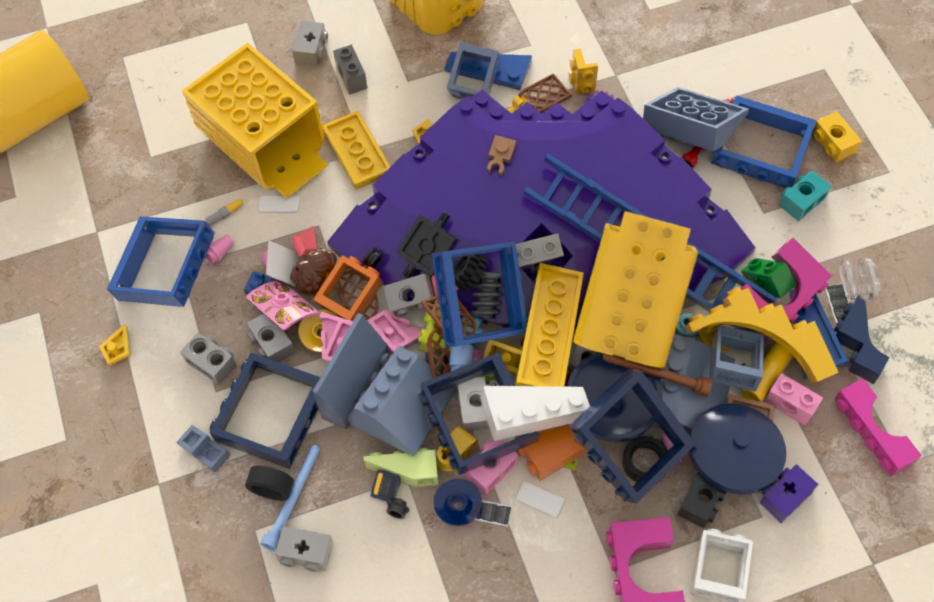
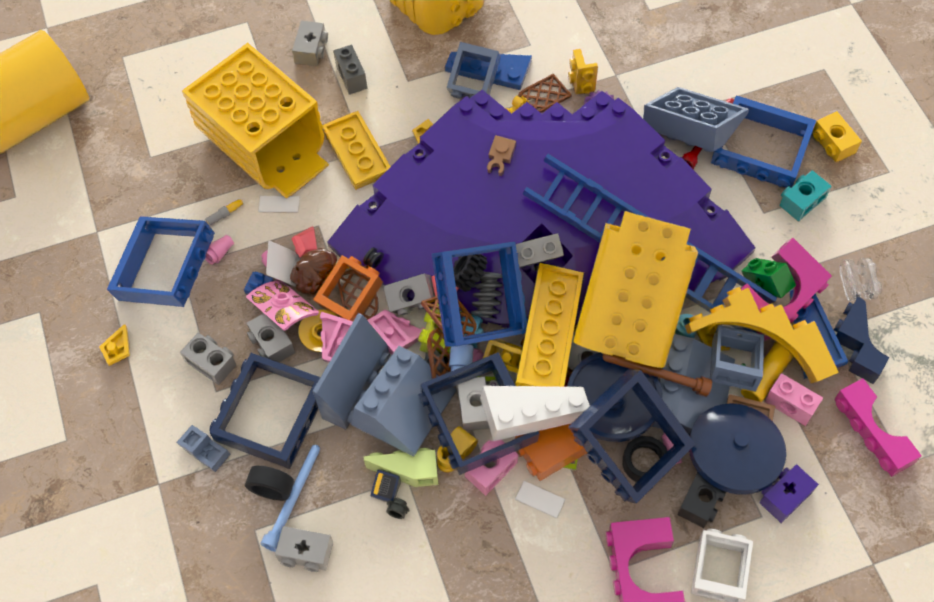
black plate [396,211,457,279] -> none
clear blue dish [434,479,482,526] -> none
sticker [463,497,512,527] -> none
sticker [825,284,849,323] -> none

